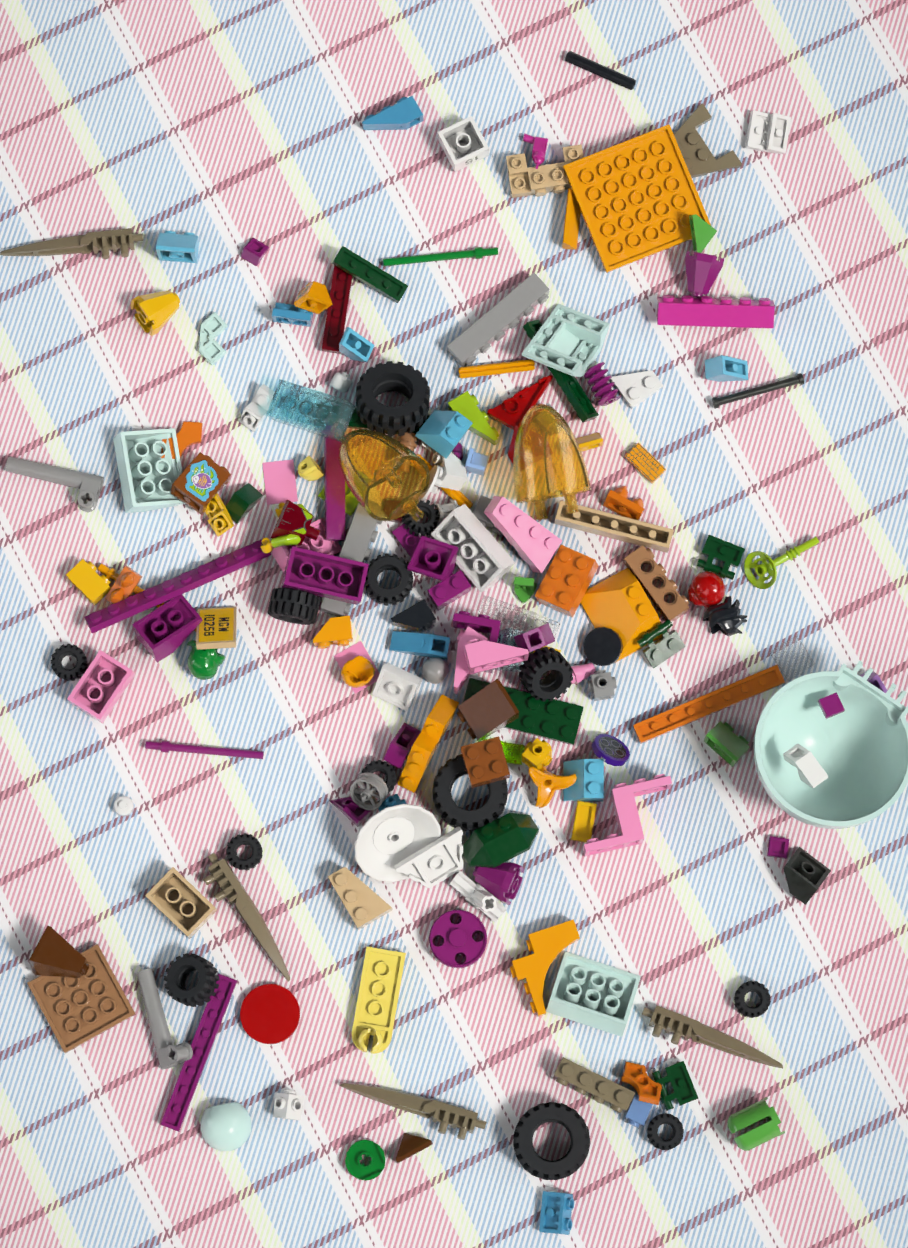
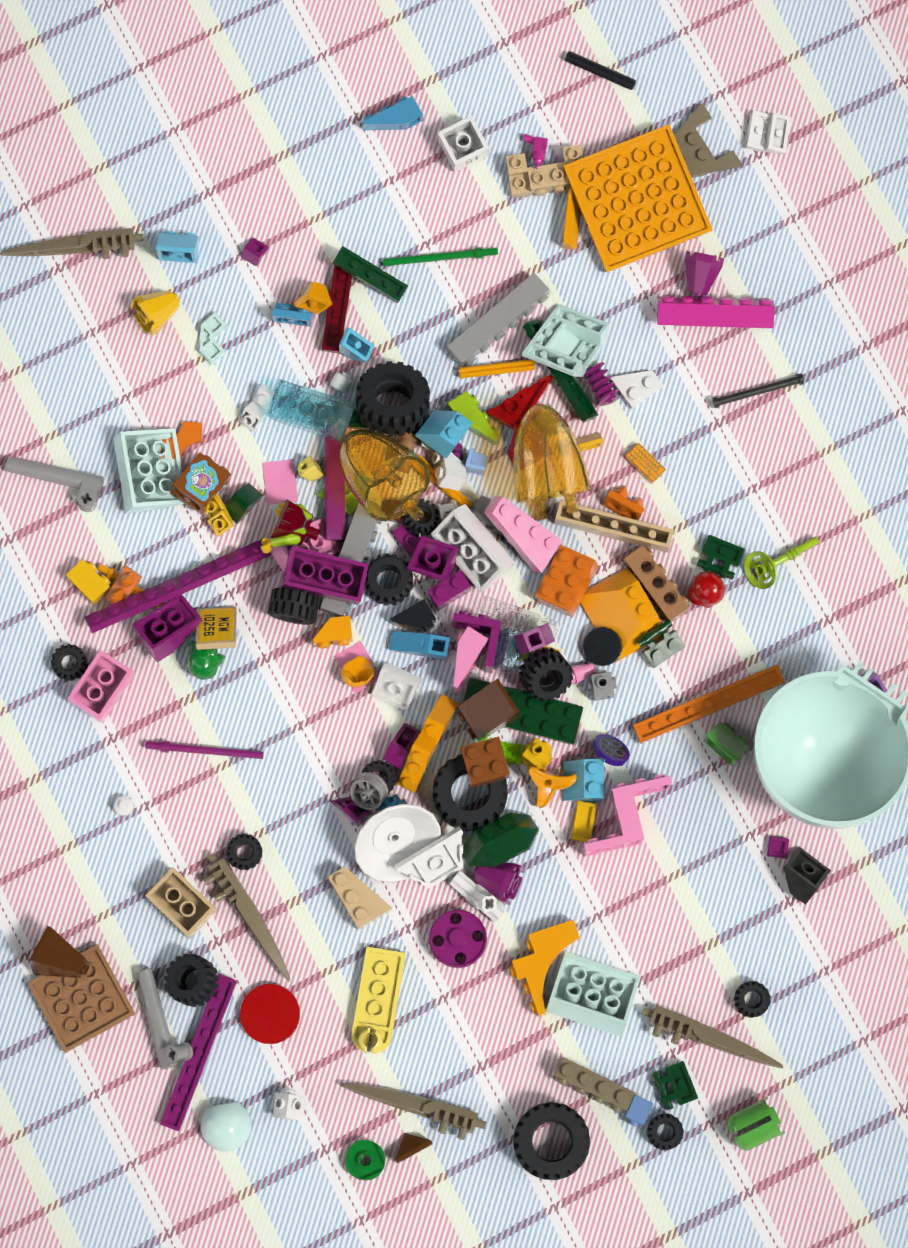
white piece [419,465,442,501] -> none
light grey piece [422,657,449,684] -> none
bright pink slope [464,639,529,675] -> none
bright green tile [513,577,537,604] -> none
dark azure bracket [539,1191,574,1235] -> none
orange tile [622,1062,662,1105] -> none
bright green slope [689,214,717,253] -> none
black hair [703,596,748,636] -> none
medium azure slope [705,355,749,382] -> none
white slope [783,743,828,788] -> none
magenta tile [818,692,845,719] -> none

